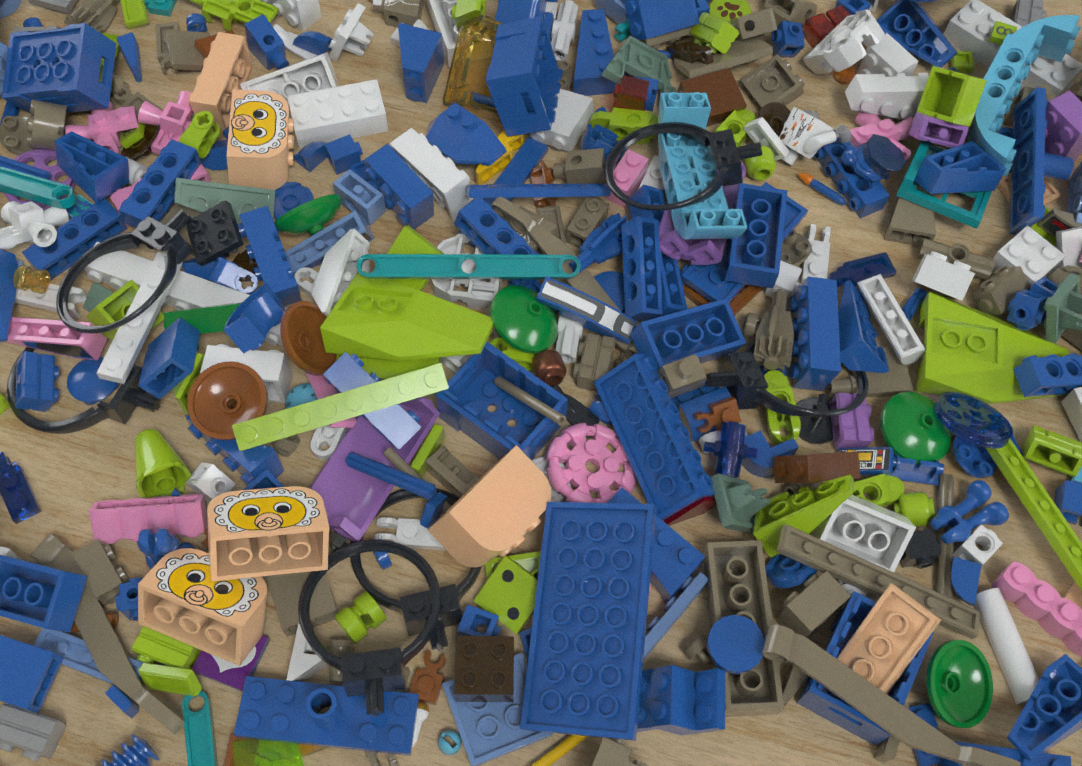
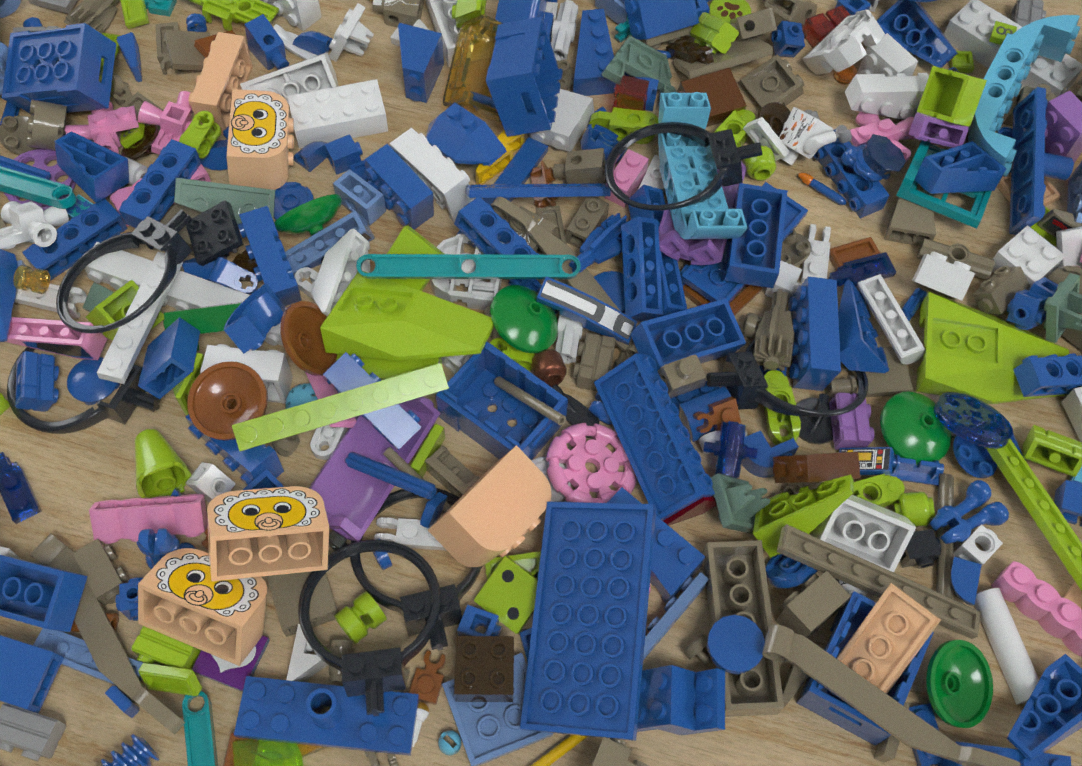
none -> dark orange tile [829,237,882,273]

